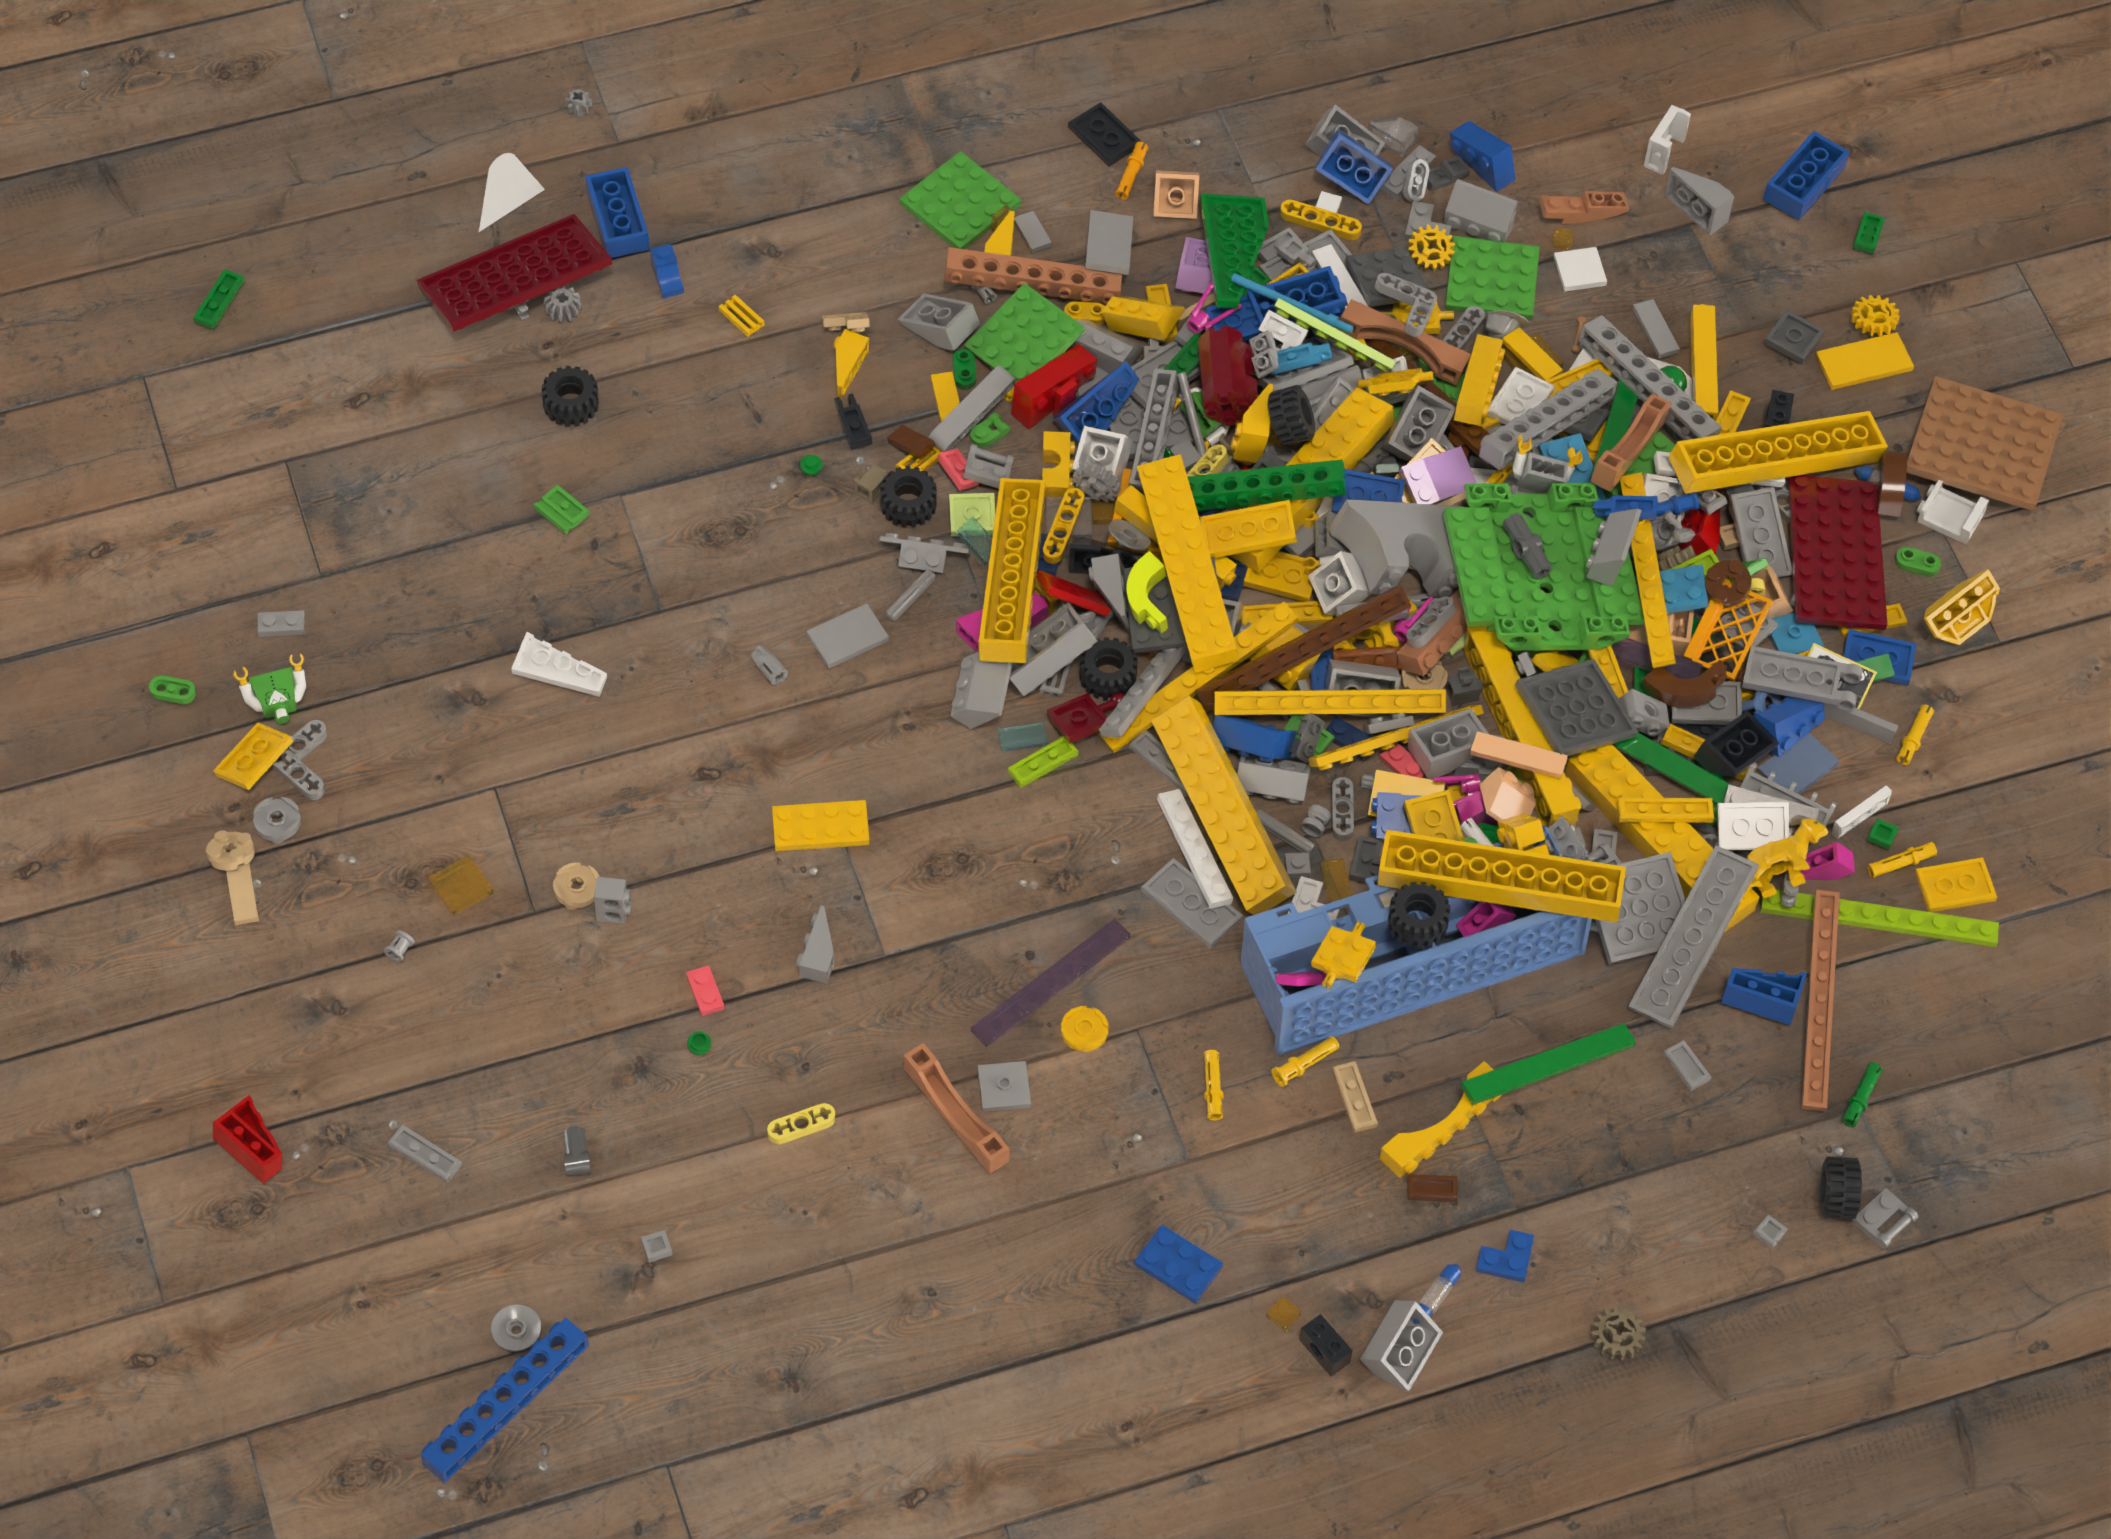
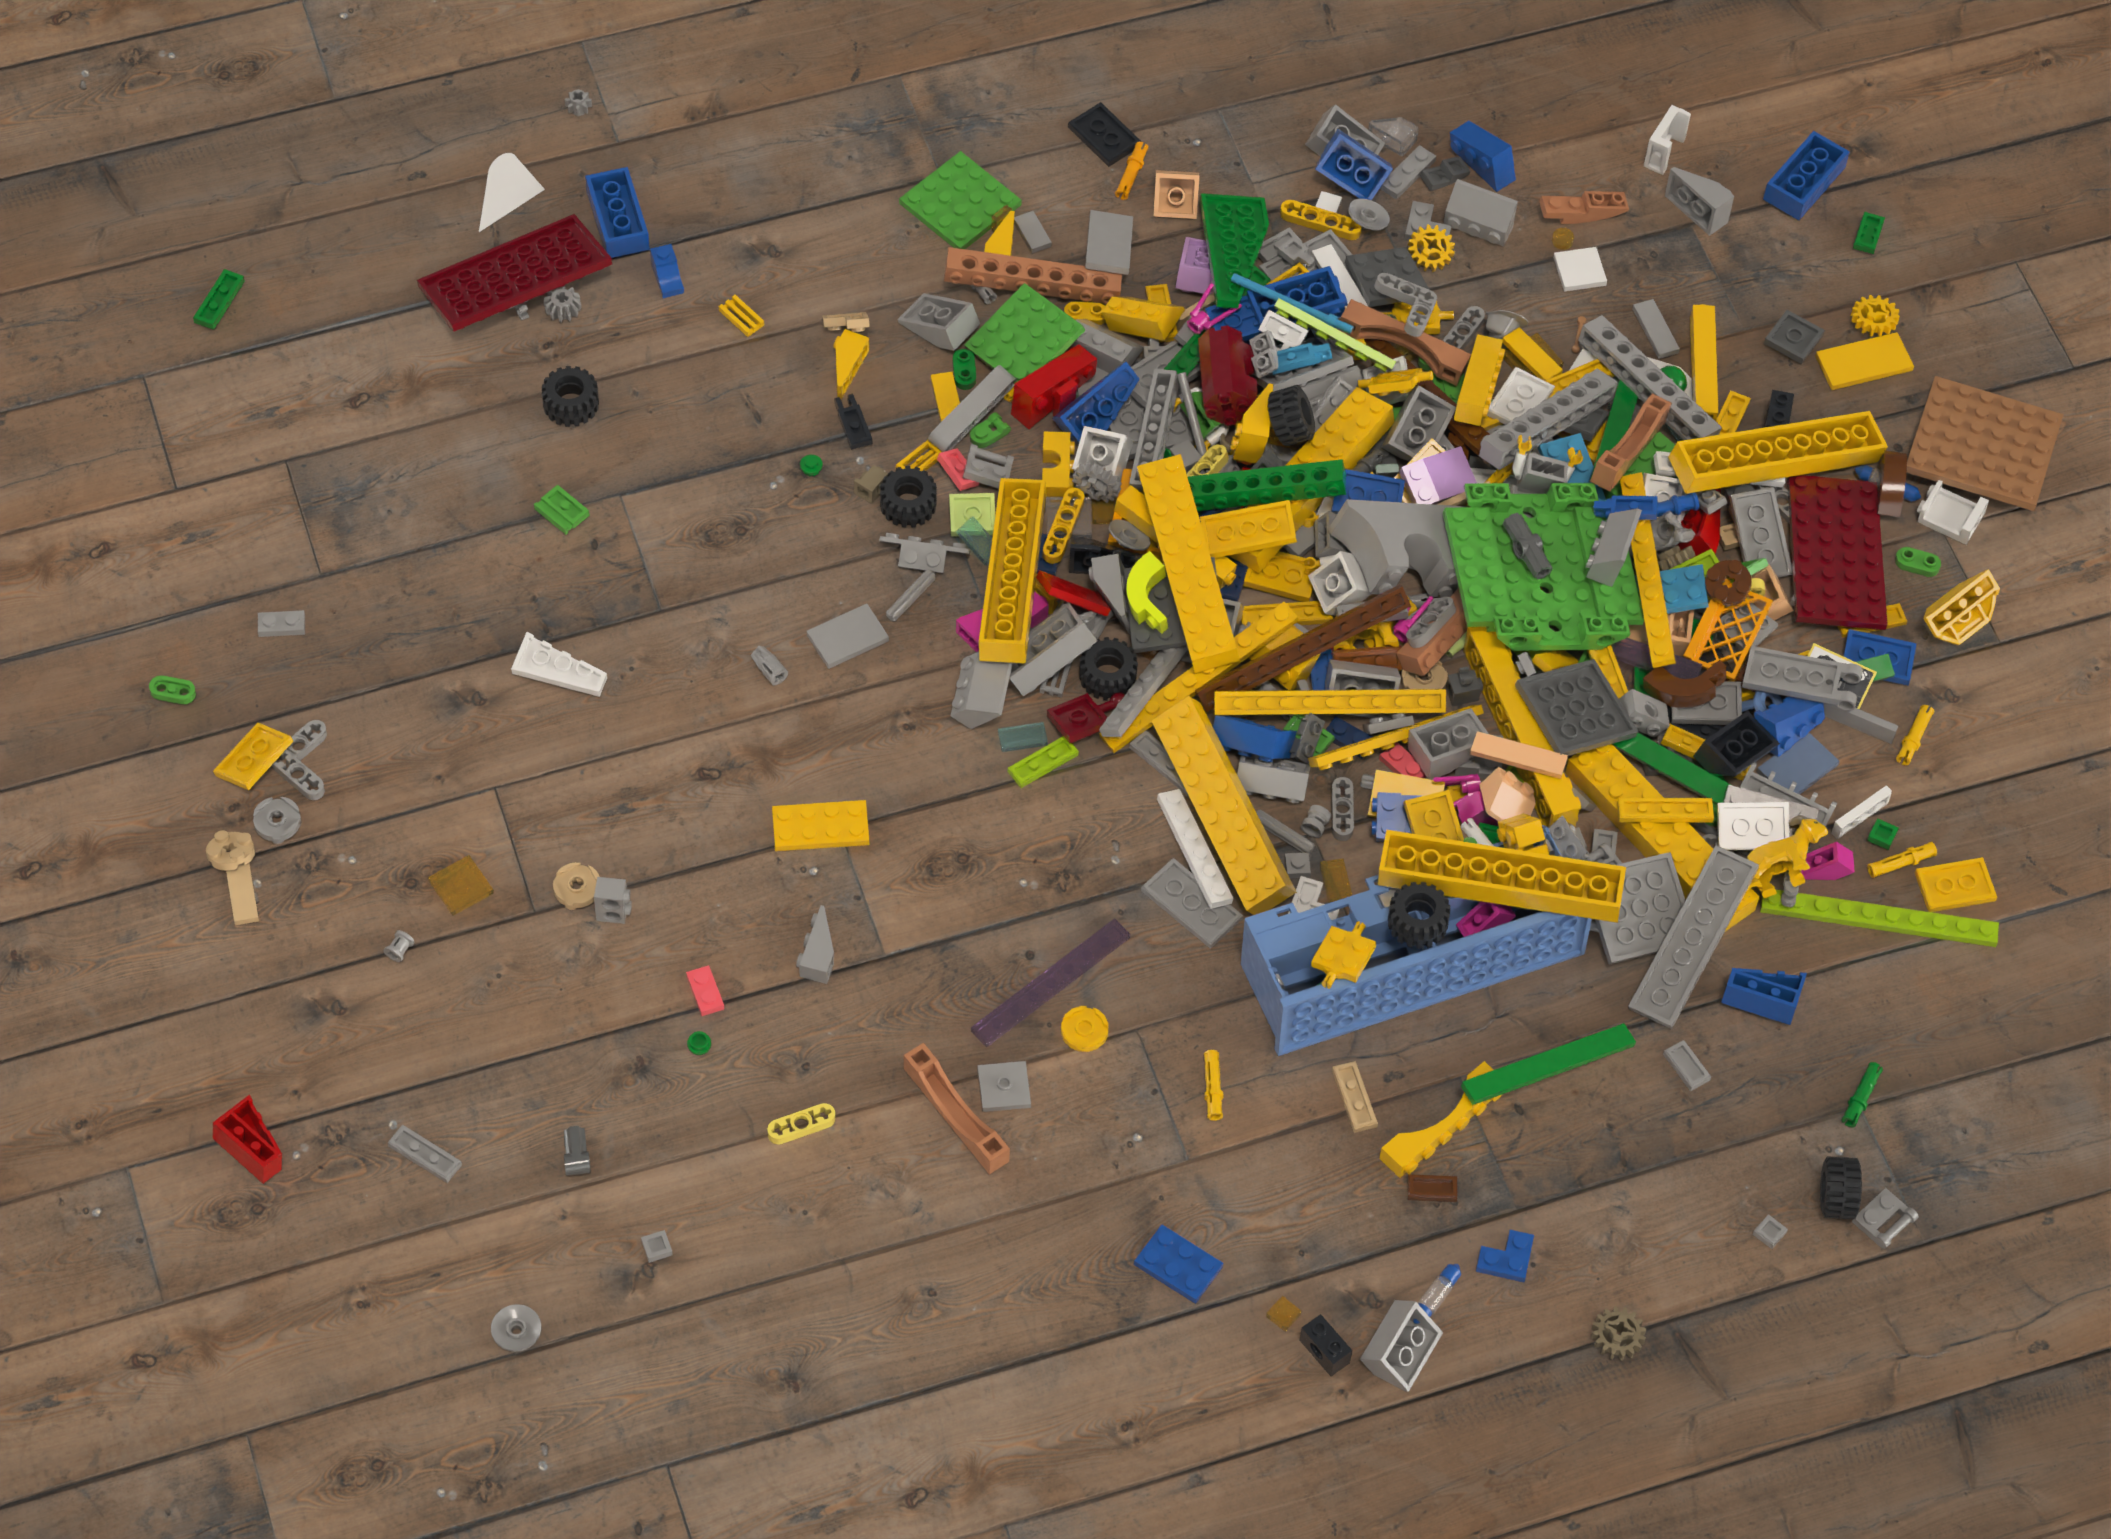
torso [233,654,306,724] -> none
blue brick [421,1318,589,1484] -> none
reddish brown tile [887,425,935,459] -> none
yellow pin [1271,1036,1340,1087] -> none
dark pink tile [1276,971,1337,986] -> none
dark grey plate [1349,835,1382,885] -> none
light grey plate [1403,159,1430,202] -> none
bright green plate [1445,236,1540,321] -> none
dark azure plate [1769,613,1824,654] -> none
nougat plate [1801,890,1840,1112] -> none
none -> light grey dish [1348,199,1390,230]

